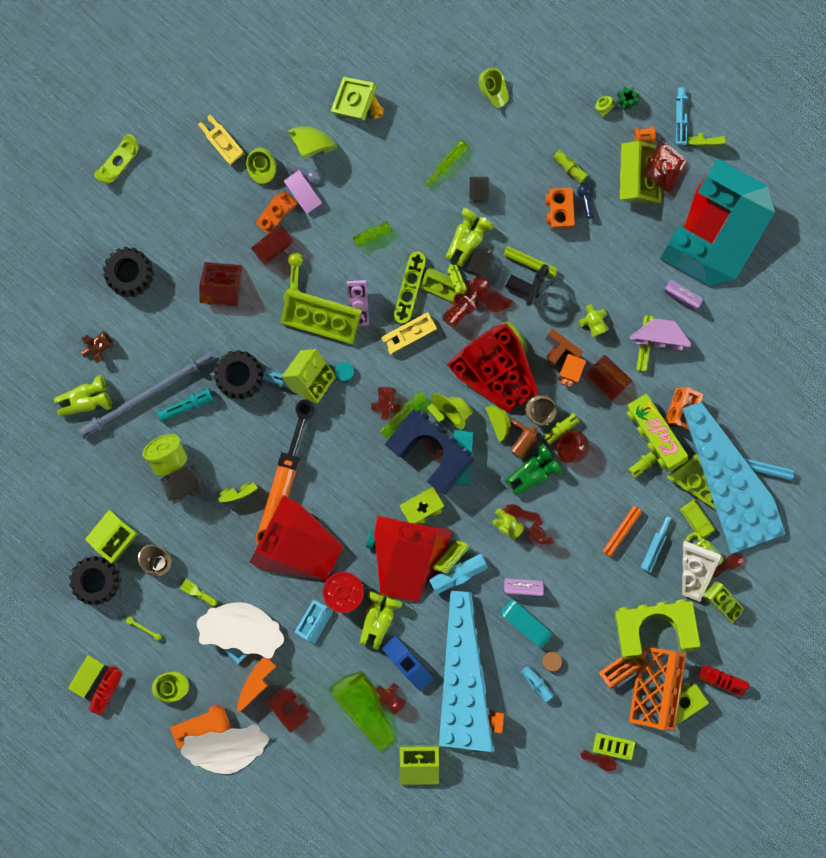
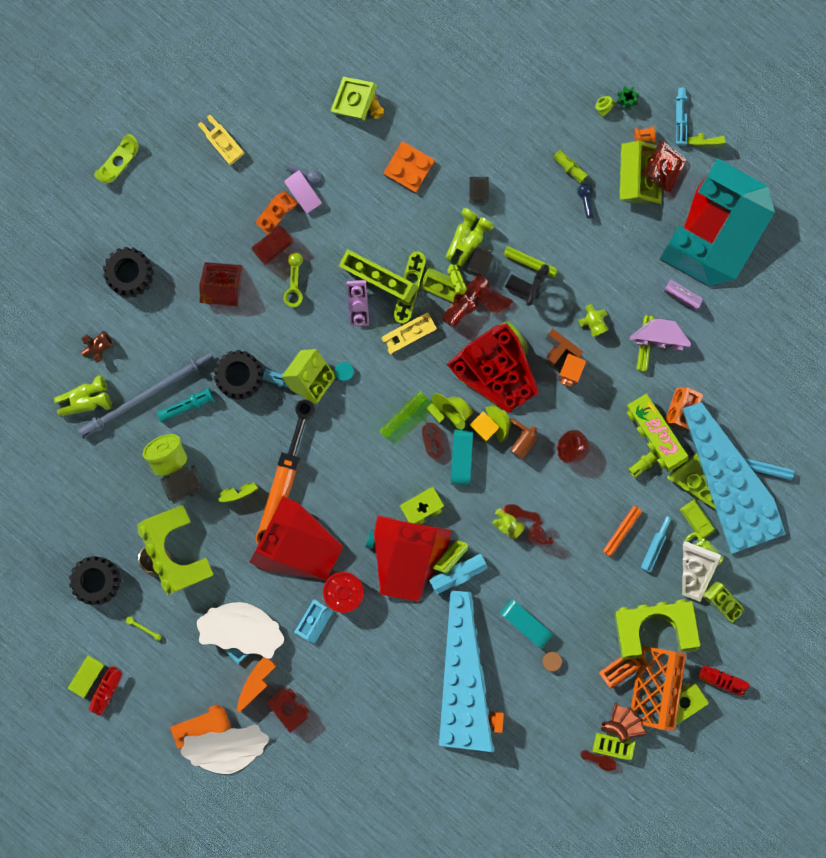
lime slope [85,509,139,564] -> none
lime hat [152,671,189,703] -> none
lime piece [180,579,218,607] -> none
lime hat [246,147,276,184] -> none
lime tile [280,289,362,345] -> none
lime brick [288,126,338,160] -> none
clear neon green wedge [329,671,394,751] -> none
clear neon green pin [352,221,392,248] -> none
lime piece [359,591,403,650] -> none
clear red piece [371,387,401,420] -> none
clear red piece [374,682,406,715] -> none
blue slope [381,635,434,691] -> none
dark blue arch [384,409,475,495] -> none
lime slope [400,745,439,785] -> none
clear neon green axle [425,139,469,187] -> none
lime cap [478,67,509,109] -> none
green piece [504,443,564,496] -> none
lavender slope [504,578,543,596] -> none
medium azure pin [520,665,554,703] -> none
dark tan hair [525,395,557,426] -> none
lime pin [543,413,580,445] -> none
orange brick [545,188,574,230] -> none
clear red panel [585,355,632,401] -> none
clear red piece [712,553,744,578] -> none
none -> lime arch [137,505,214,596]
none -> lime brick [339,249,418,303]
none -> orange plate [383,141,435,193]
none -> yellow panel [469,411,499,442]
none -> copper arm [601,703,647,743]

